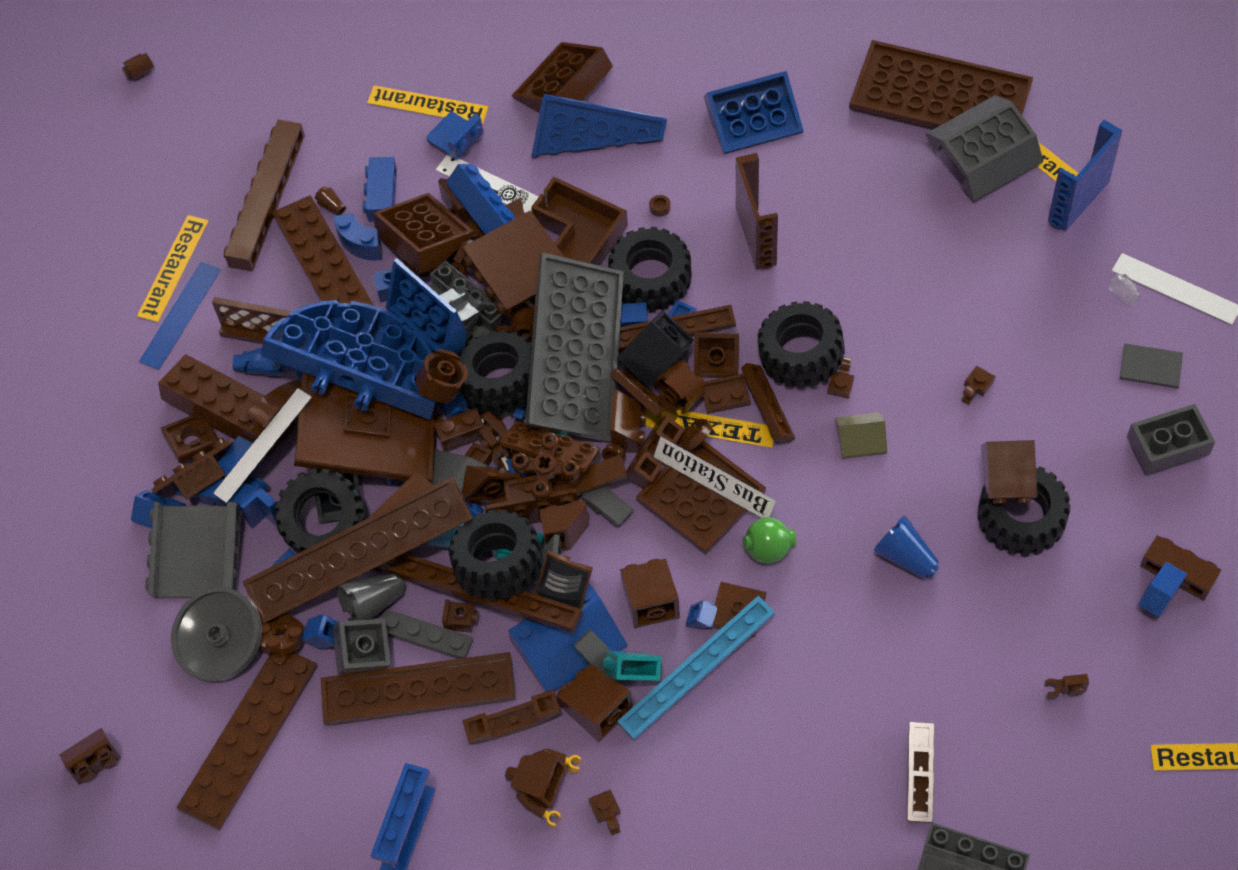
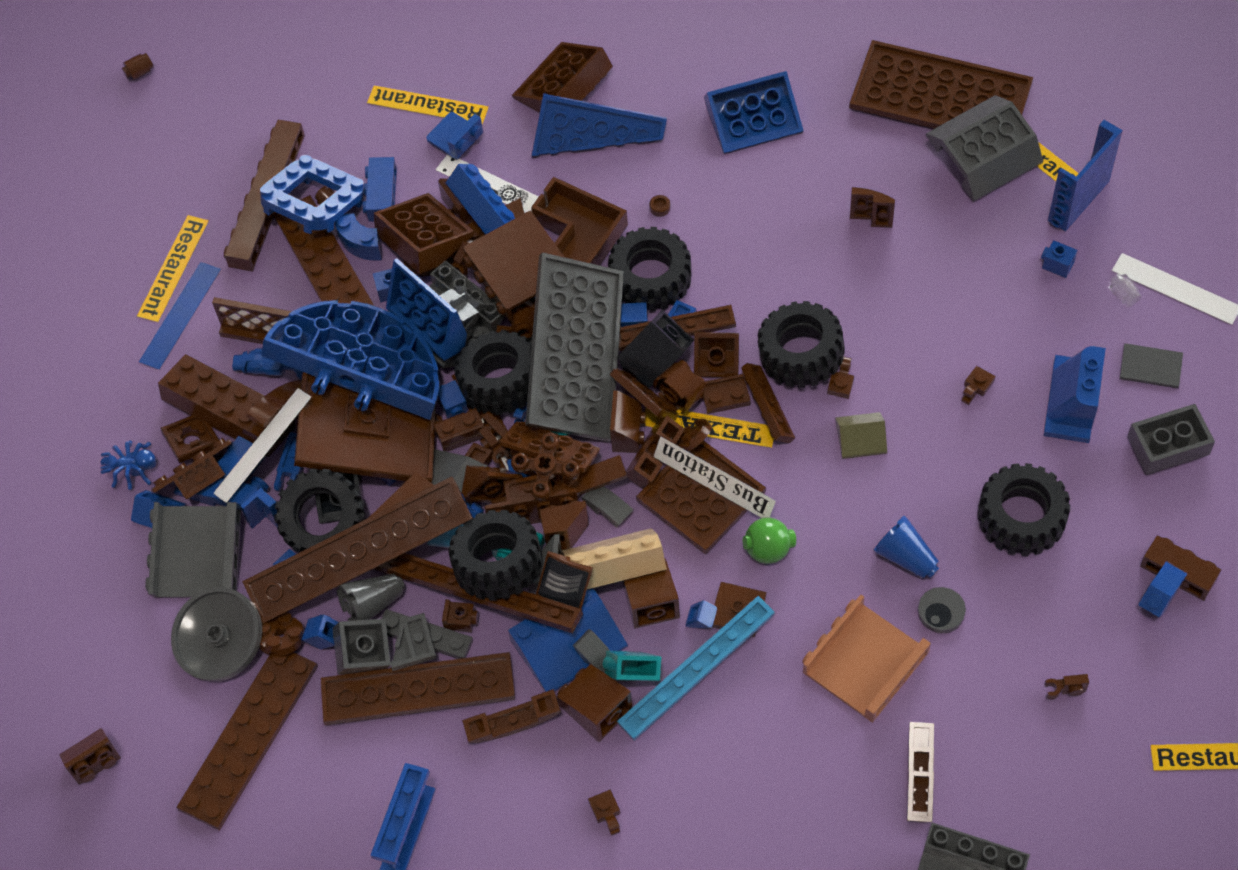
reddish brown brick [416,349,468,404] -> none
reddish brown torso [505,749,581,828] -> none
reddish brown tile [602,443,626,461] -> none
reddish brown panel [736,153,778,270] -> none
reddish brown slope [981,440,1037,504] -> none
none -> blue animal [100,440,157,490]
none -> plate [260,155,364,234]
none -> blue hinge [274,432,303,491]
none -> dark grey wing [391,613,437,671]
none -> tan slope [562,528,666,589]
none -> nougat panel [802,594,931,723]
none -> reddish brown slope [850,187,895,228]
none -> dark grey tile [918,587,966,633]
none -> blue brick [1041,240,1078,278]
none -> blue windscreen [1043,346,1106,443]

